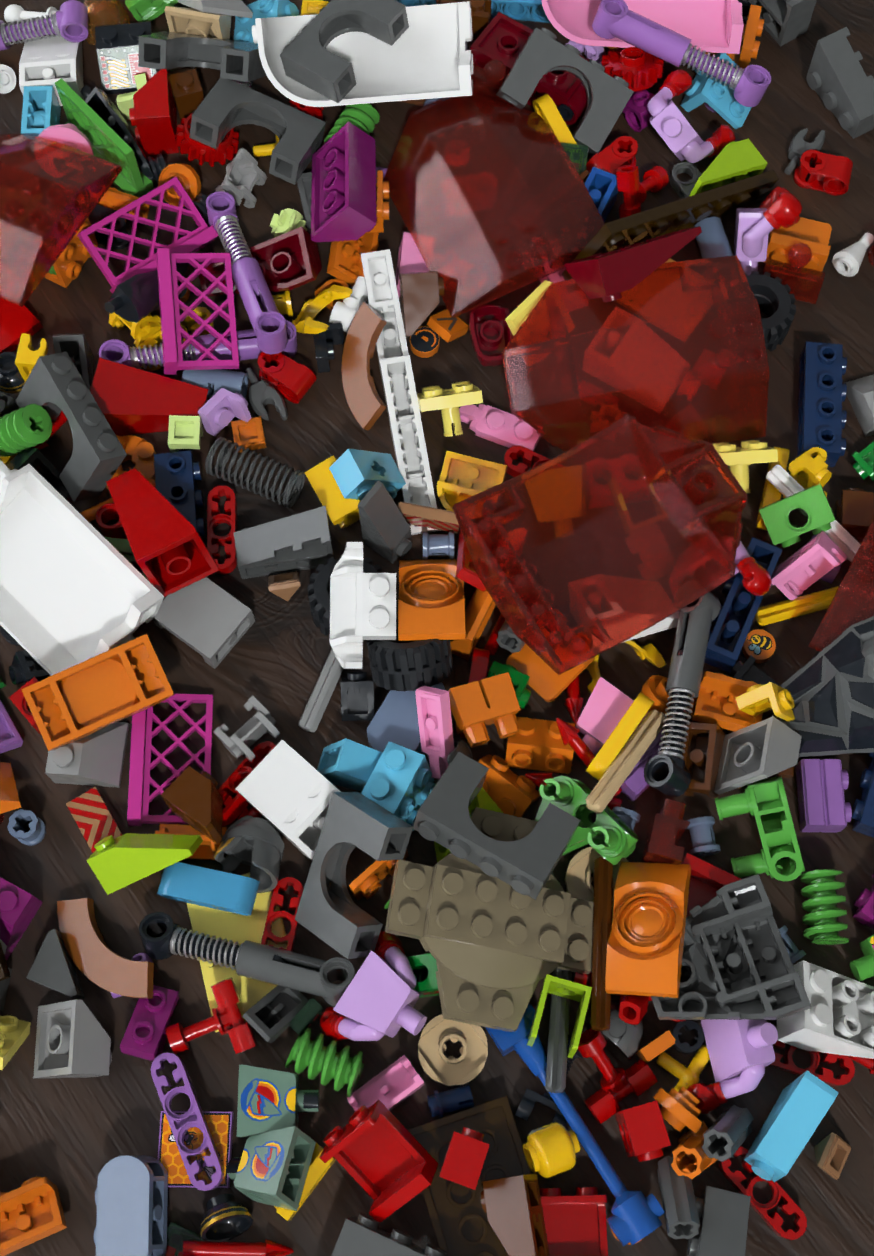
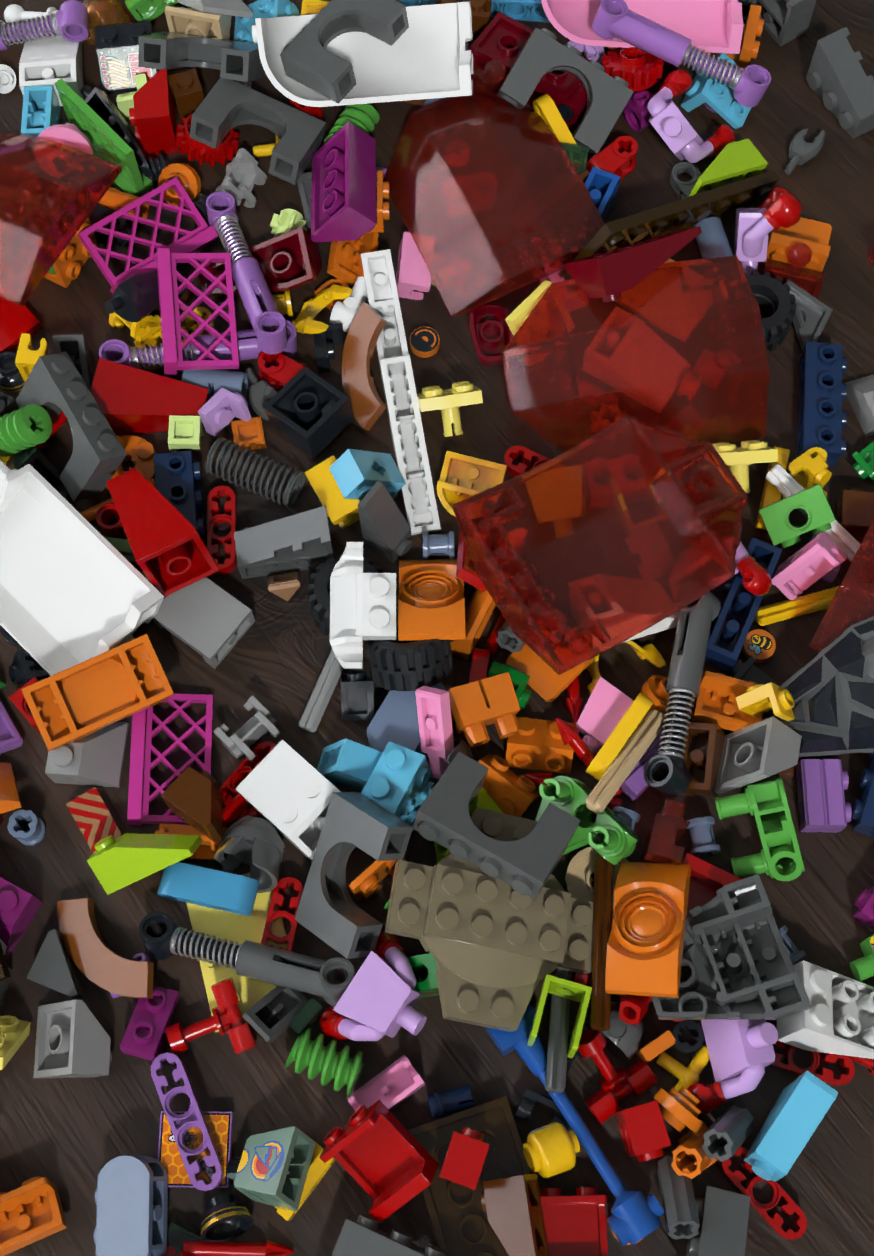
sand green torso [236,1065,320,1138] -> none
medium nougat tile [398,502,461,534] -> none
reddish brown slope [399,271,444,336] -> none
tan plate [418,1014,488,1087] -> none
orange tile [427,308,469,343] -> none
bright pink hinge [459,404,544,451] -> none
red bar [616,165,669,219] -> none
red piece [793,149,853,196] -> none
bright green piece [800,869,849,945] -> none
medium nougat slope [814,1132,851,1180] -> none
white cone [832,232,874,277] -> none
none -> black slope [263,367,355,459]
none -> dark grey tile [783,280,833,350]

